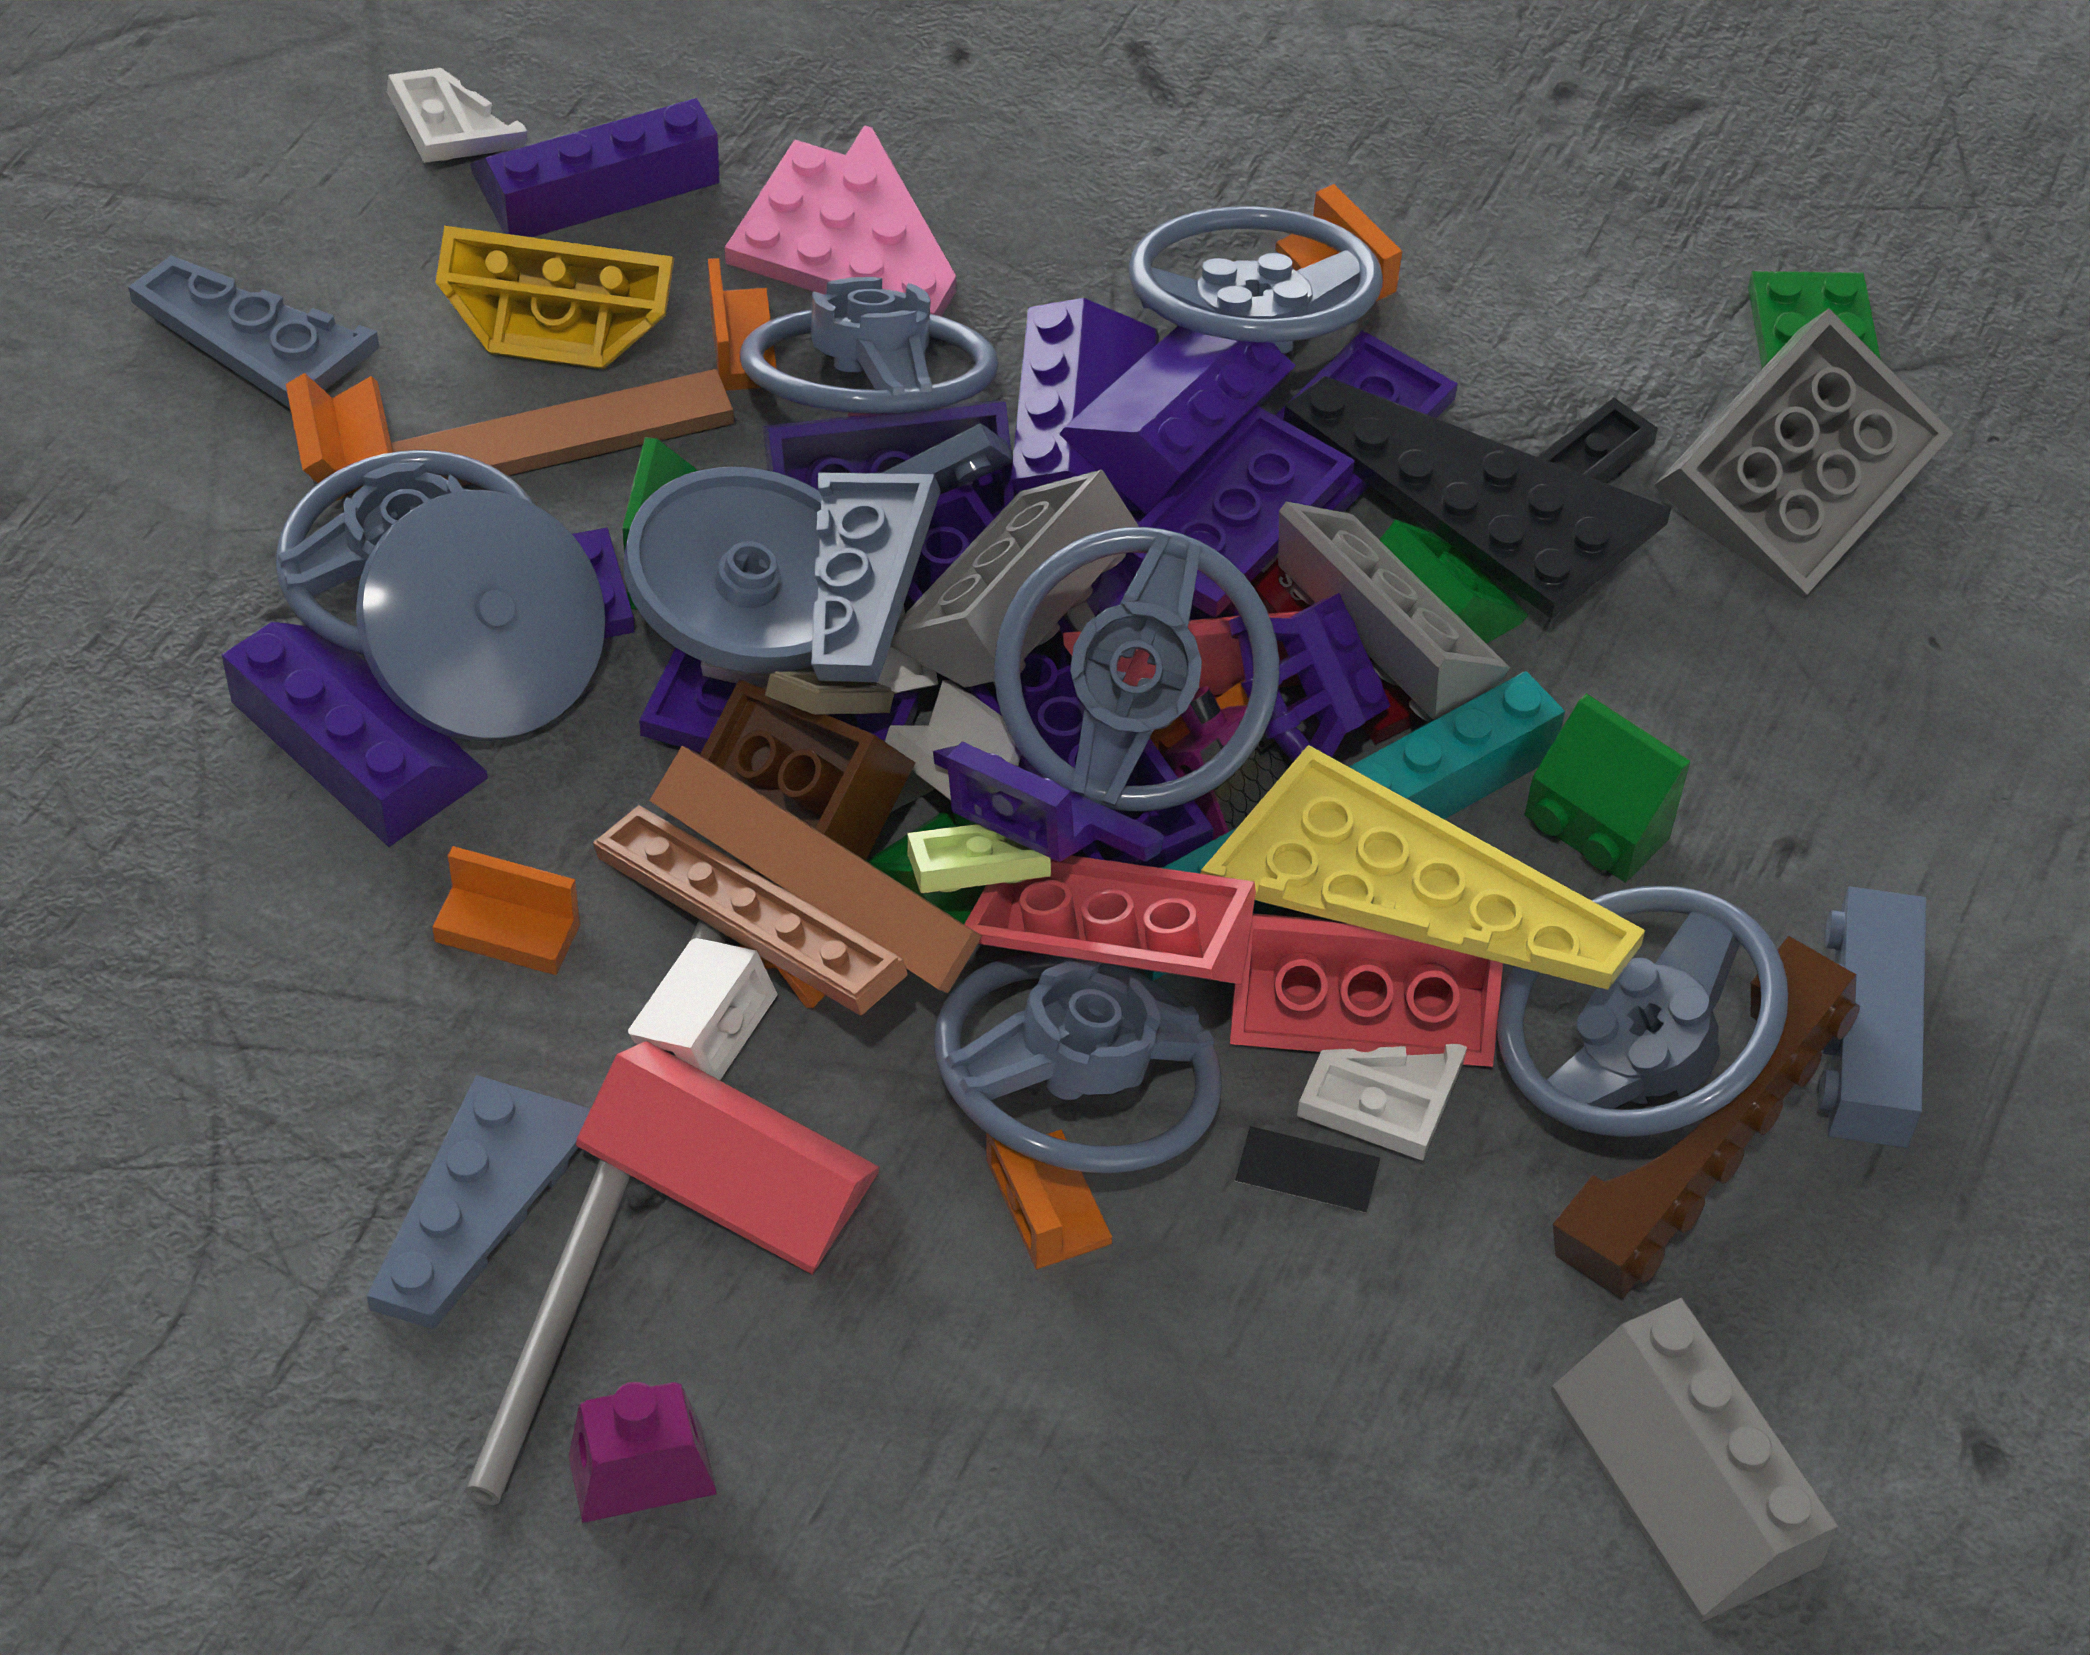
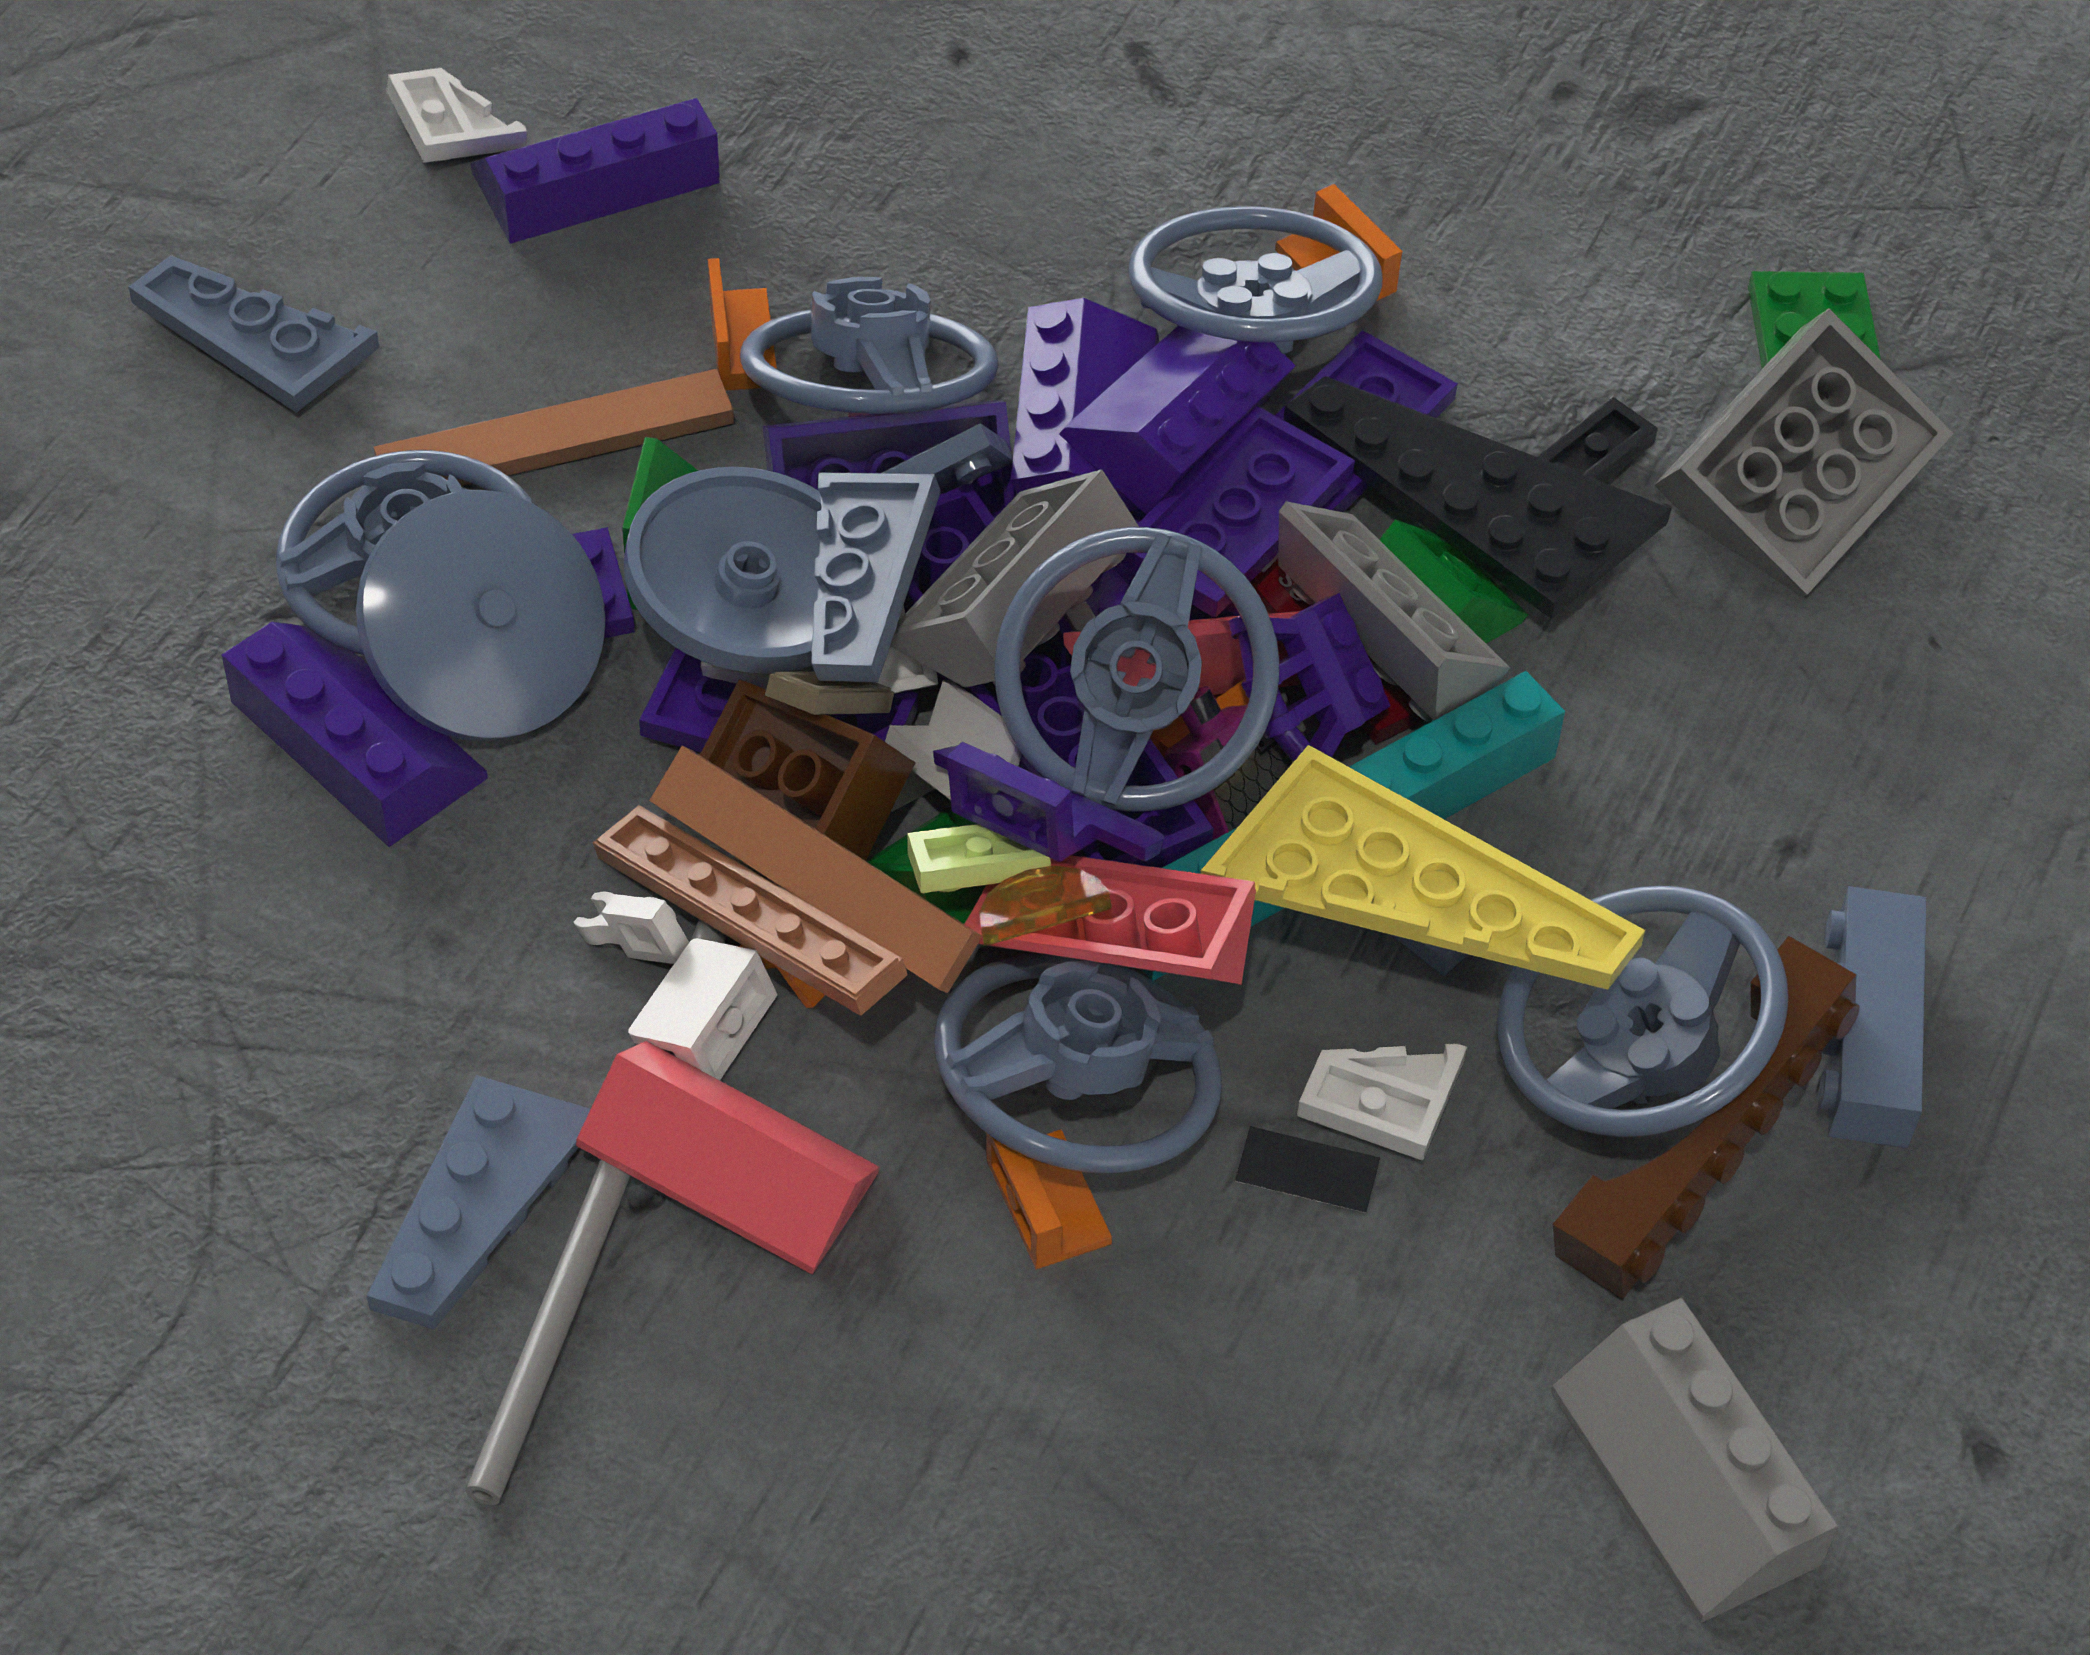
orange panel [286,373,393,500] -> none
orange panel [432,846,580,975] -> none
yellow wedge [435,226,674,370] -> none
magenta torso [568,1382,716,1523] -> none
bright pink wing [725,125,956,316] -> none
coral slope [1230,913,1503,1067] -> none
green slope [1524,693,1690,883] -> none
none -> white plate [574,892,689,964]
none -> clear yellow tile [979,866,1112,946]

